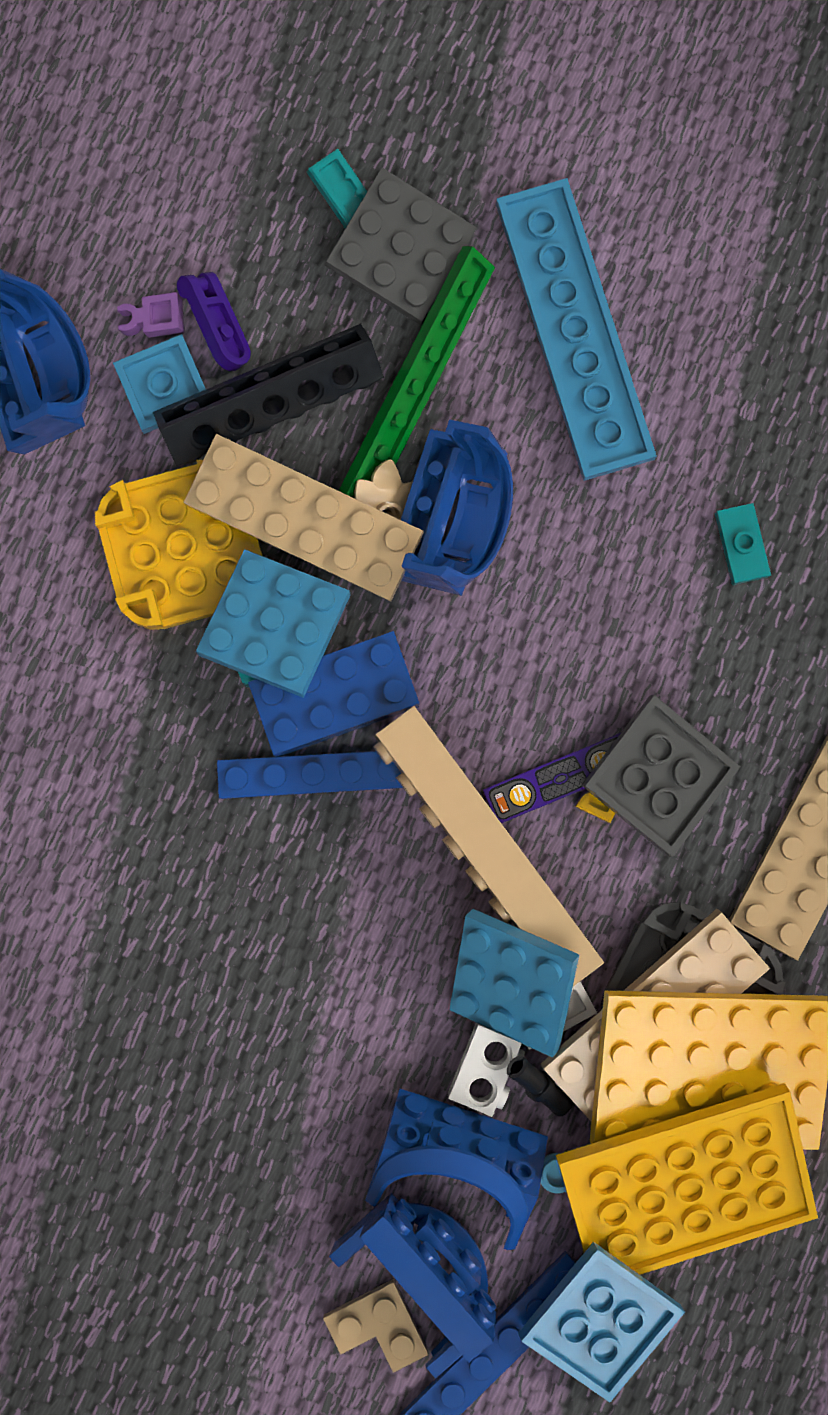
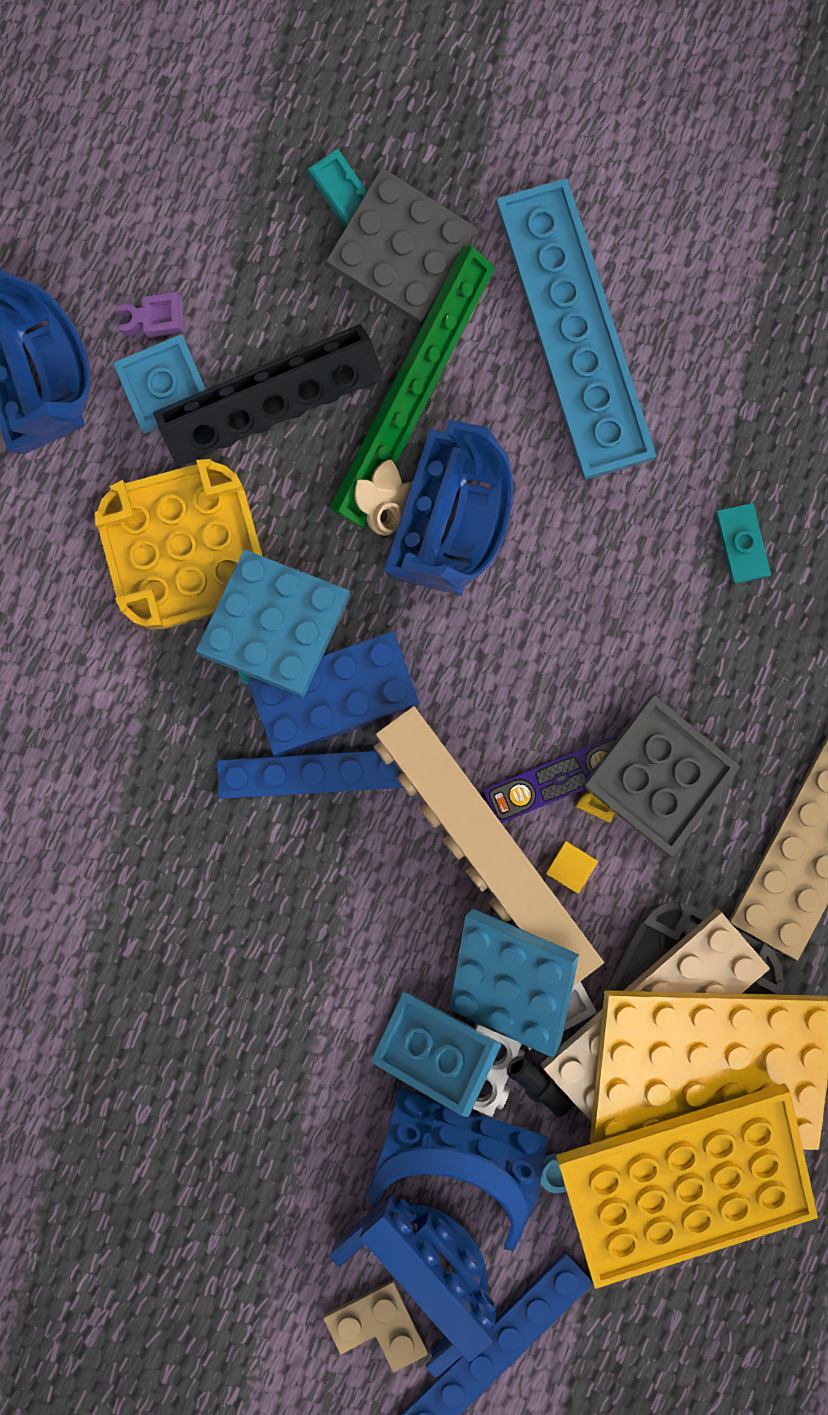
dark purple plate [177,272,251,371] -> none
tan plate [184,434,424,601] -> none
dark azure plate [518,1242,685,1402] -> none
none -> dark azure plate [371,992,502,1117]
none -> yellow tile [545,841,599,894]

